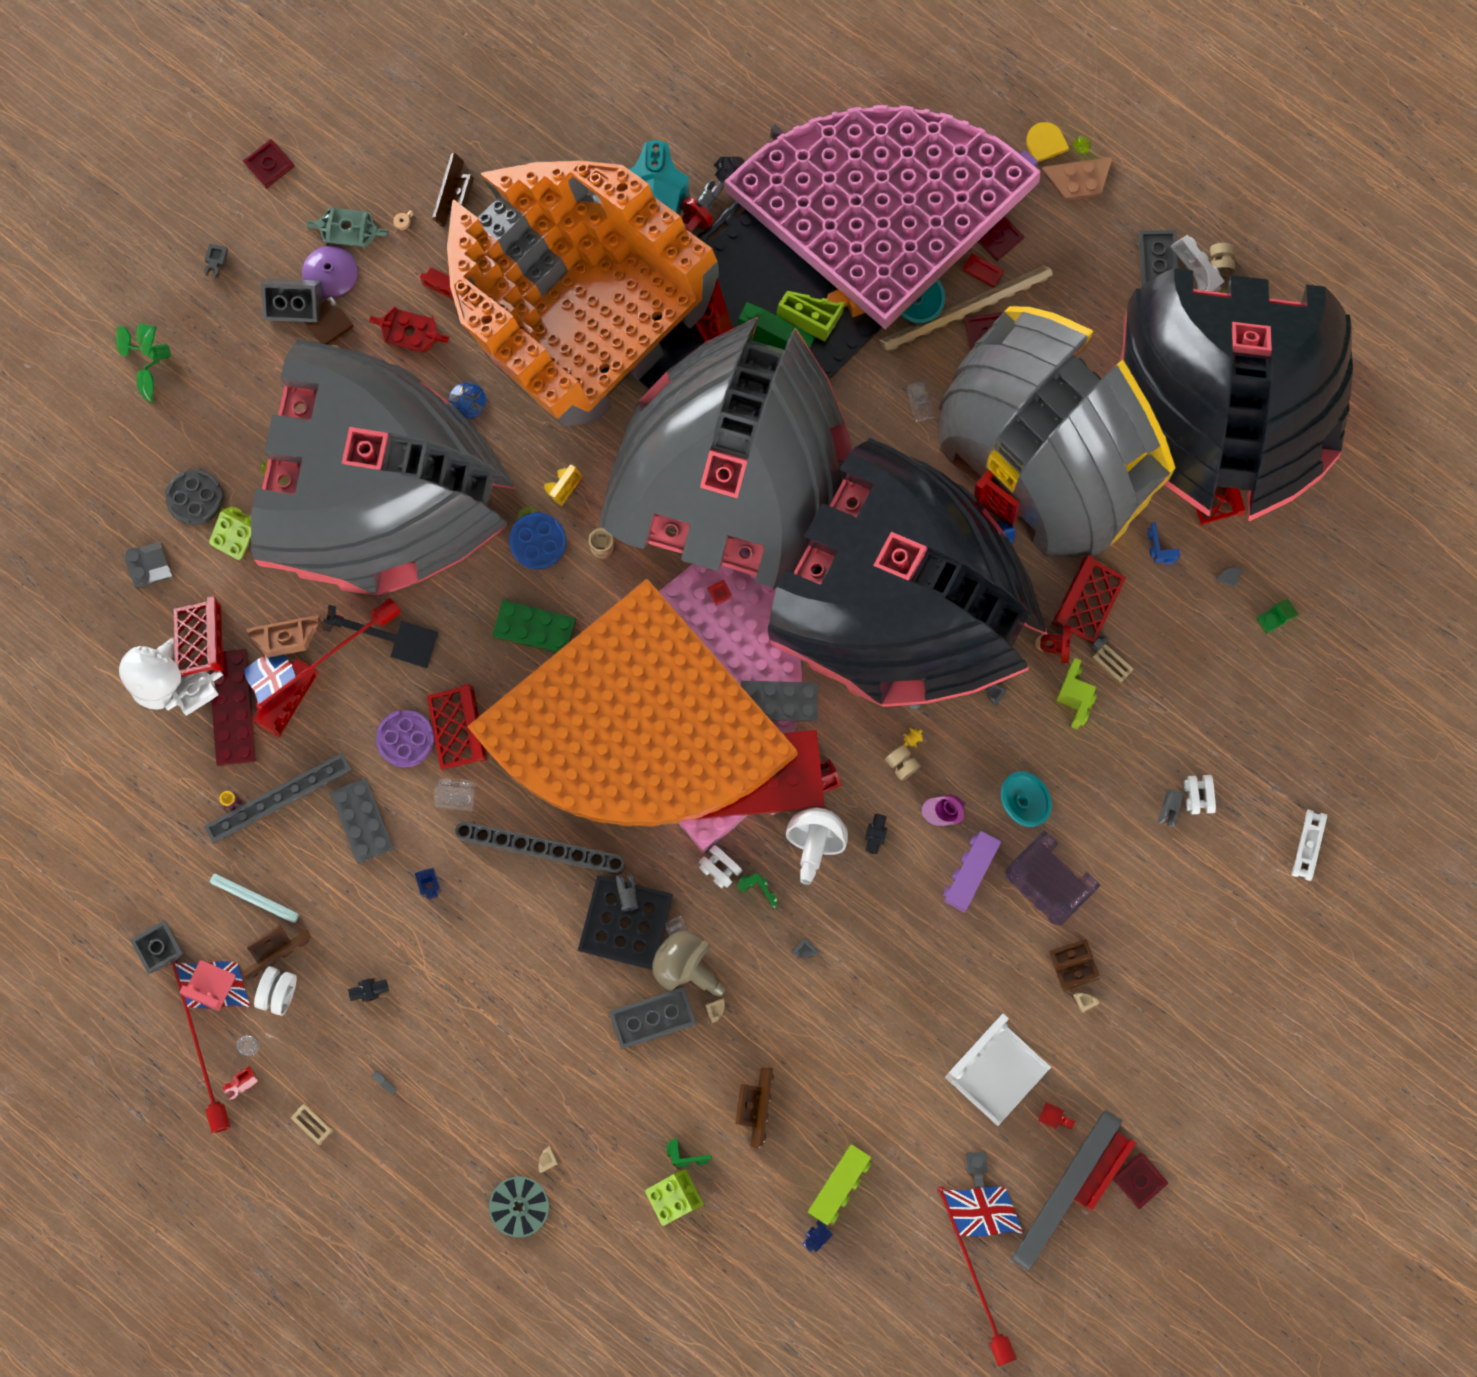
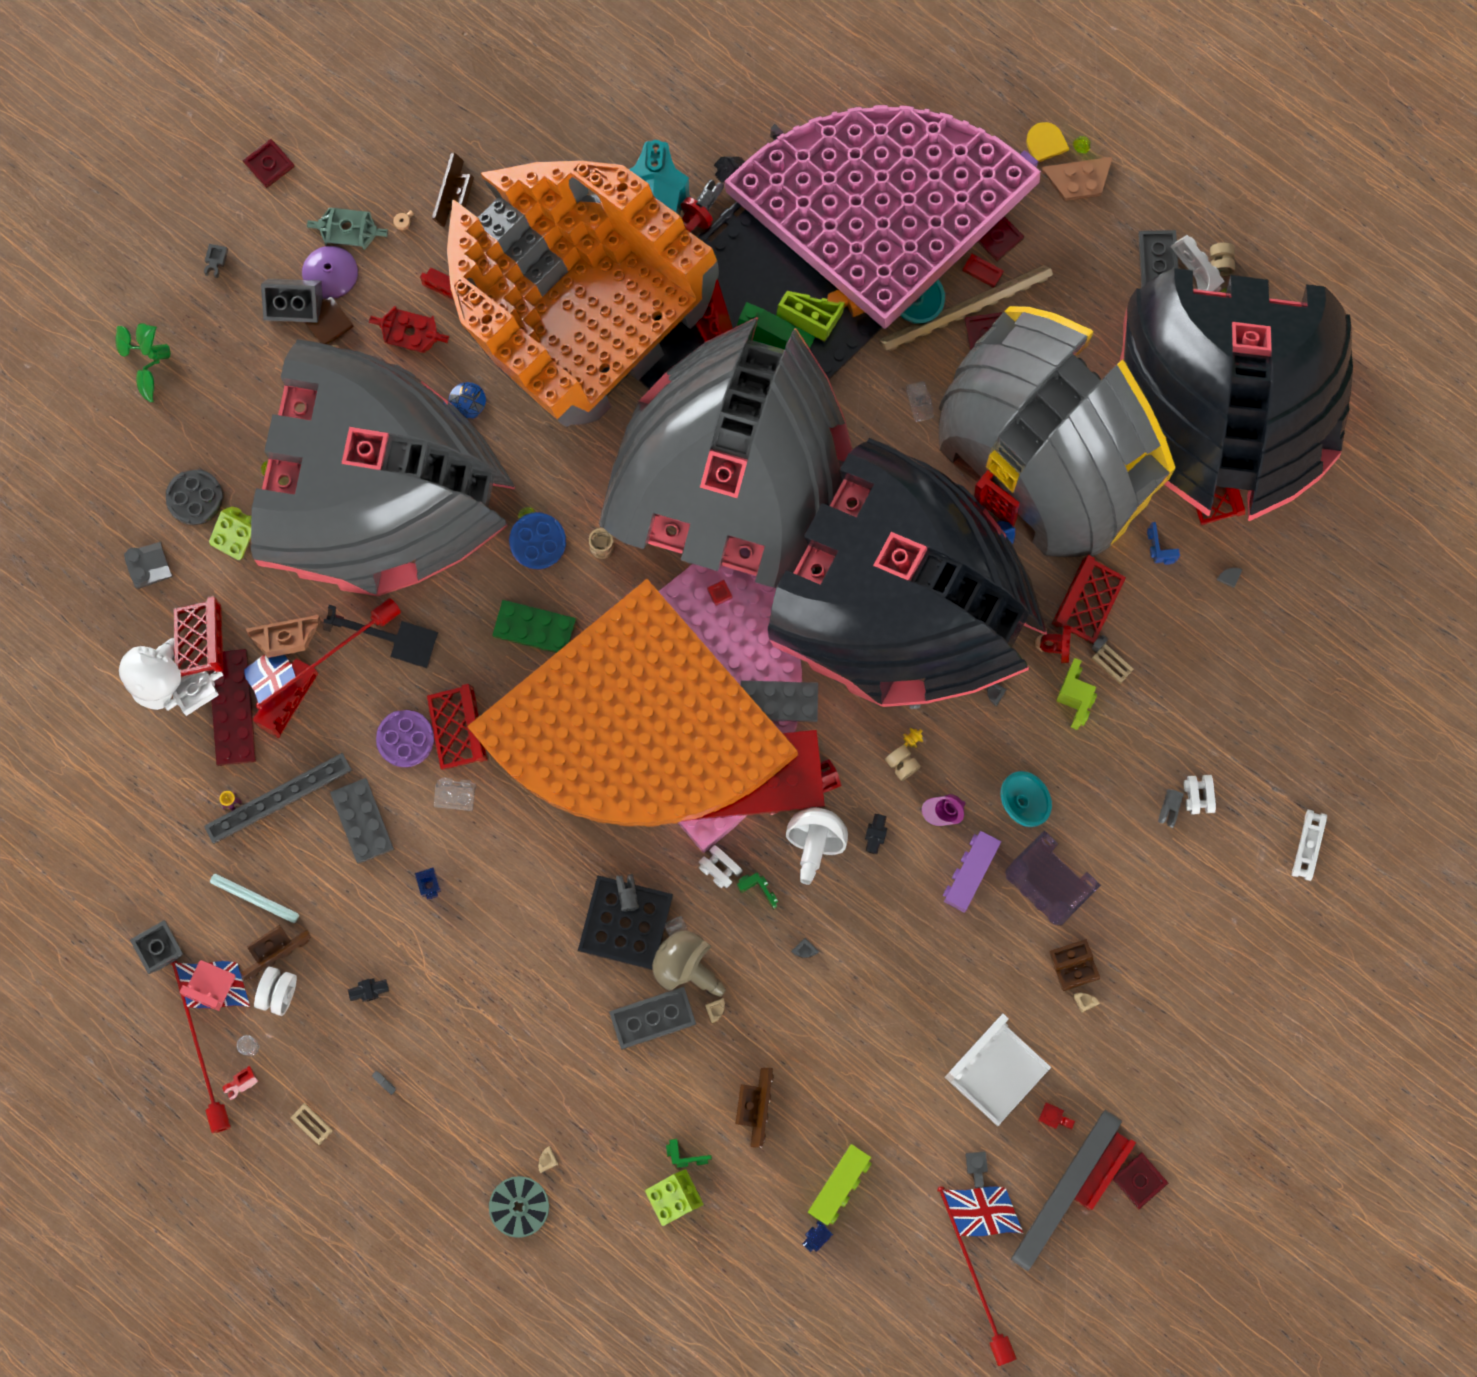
dark grey beam [455,822,625,875] -> none
yellow tile [544,464,583,506] -> none
green slope [1256,599,1299,634] -> none

